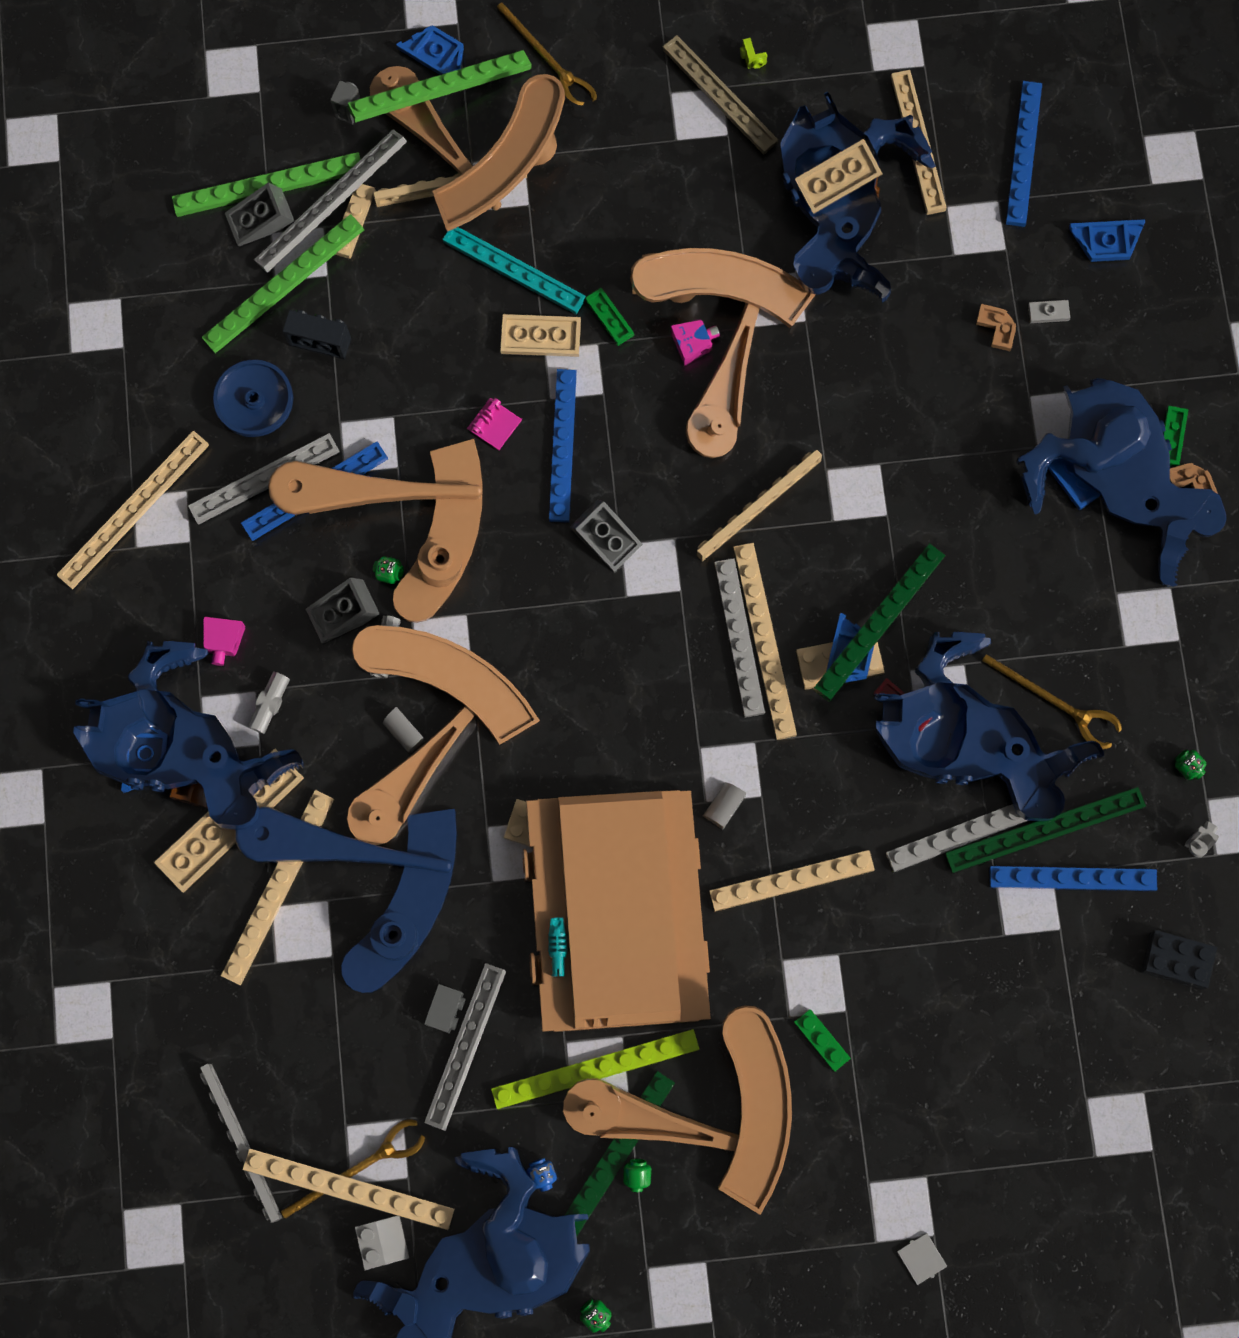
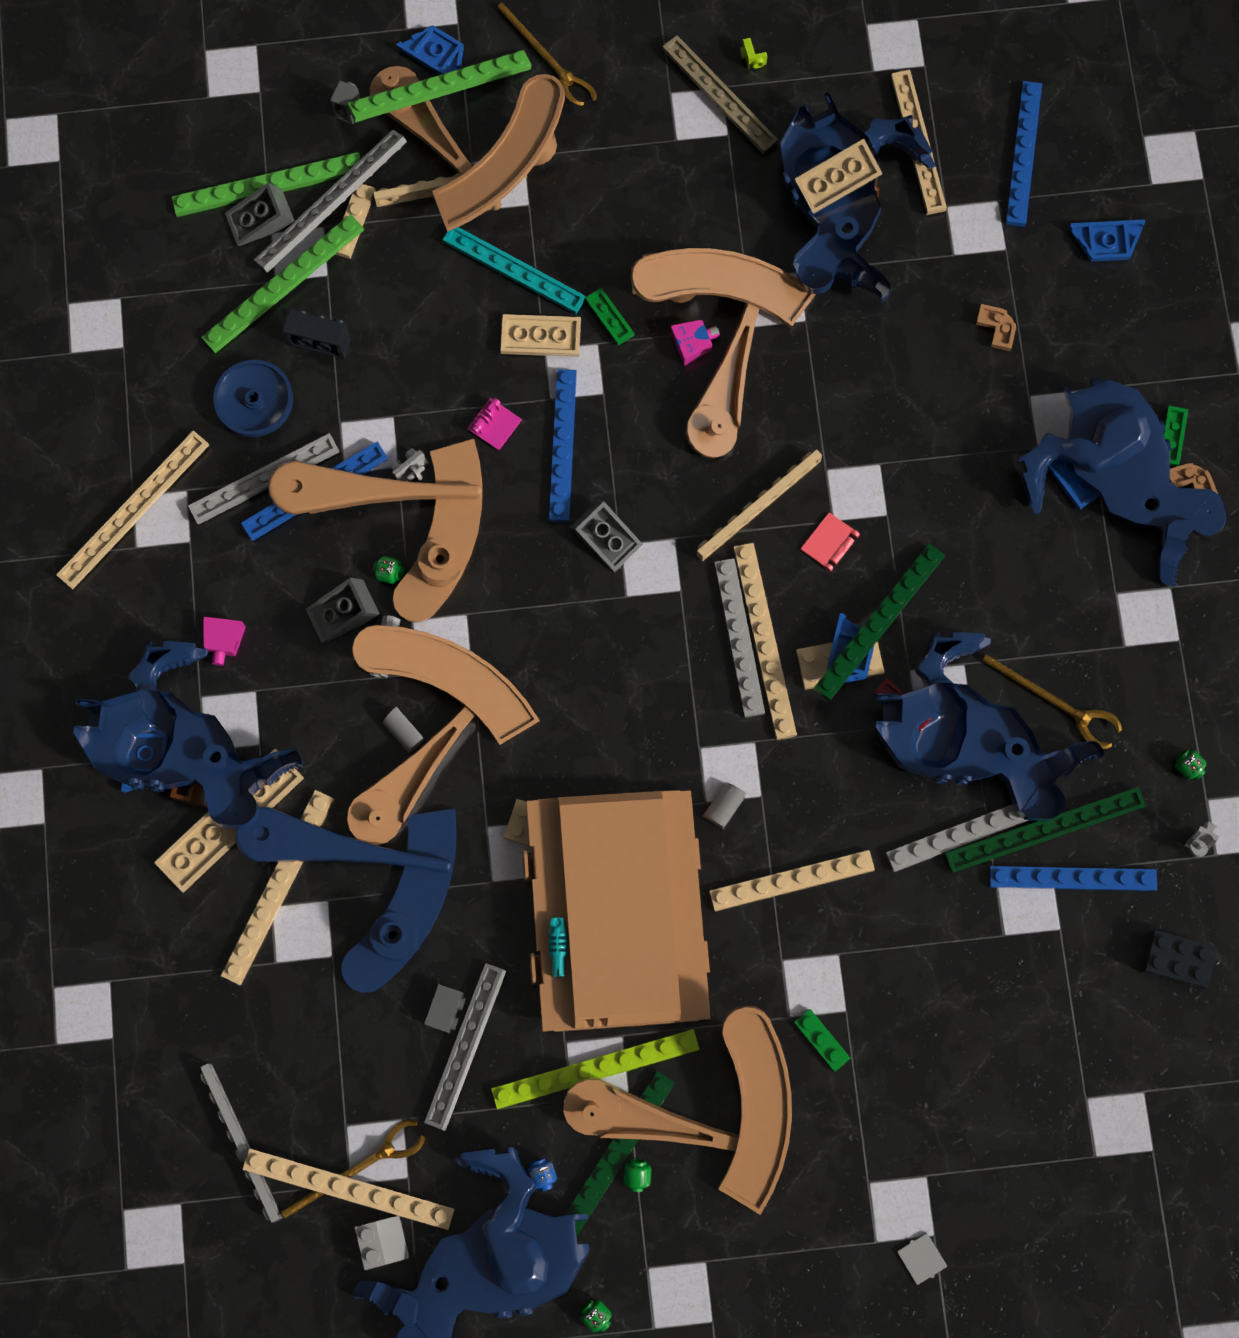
light grey piece [248,672,290,734] -> none
light grey plate [1028,300,1070,323] -> none
none -> light grey hips [391,448,429,481]
none -> coral piece [801,513,860,571]

